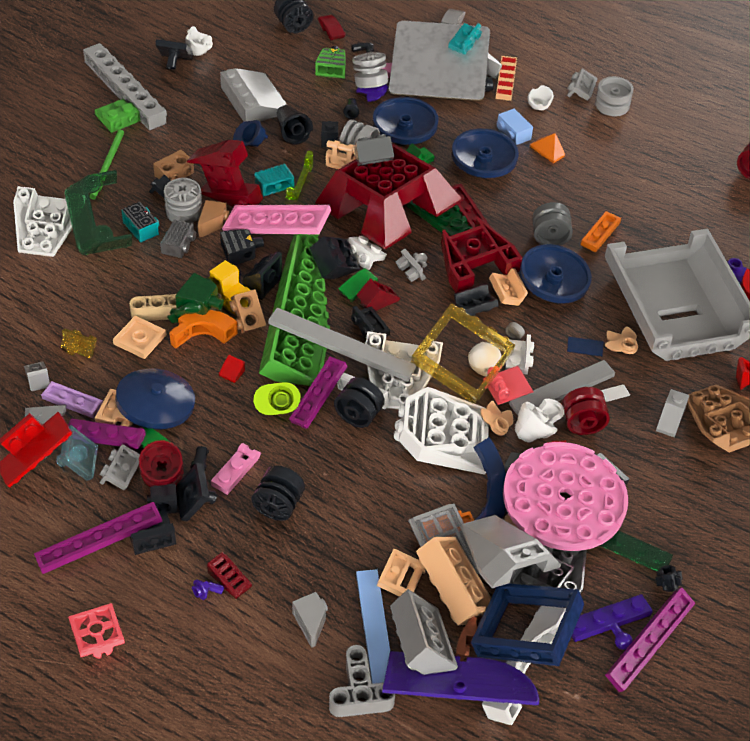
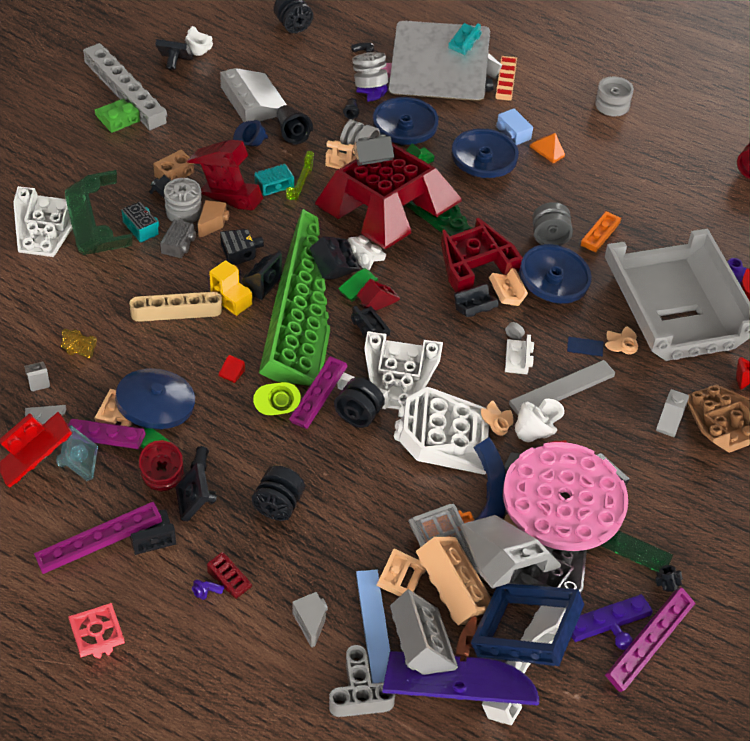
lavender tile [41,381,103,418] -> none
bright green bar [89,130,124,200] -> none
light grey bracket [99,444,140,490] -> none
light nougat plate [113,316,167,359] -> none
black brick [147,484,178,514] -> none
dark green torso [167,273,224,324] -> none
orange arch [169,310,238,348] -> none
bright pink plate [211,443,261,495] -> none
bright pink plate [222,205,331,234] -> none
medium nougat brick [230,290,266,333] -> none
light grey tile [268,308,416,382] -> none
bright green torso [315,46,346,79] -> none
dark red slope [318,15,346,41] -> none
black brick [321,121,338,148] -> none
light grey hips [396,249,428,282] -> none
clear yellow window [411,303,515,404] -> none
light grey slope [441,9,465,25] -> none
dark red plate [451,184,491,228] -> none
white cap [468,342,501,377] -> none
coral hinge [483,366,533,405] -> none
white hair [527,85,554,110] -> none
dark red wheel [562,387,610,435] -> none
light grey bracket [567,68,597,101] -> none
white sticker [601,385,630,402] -> none

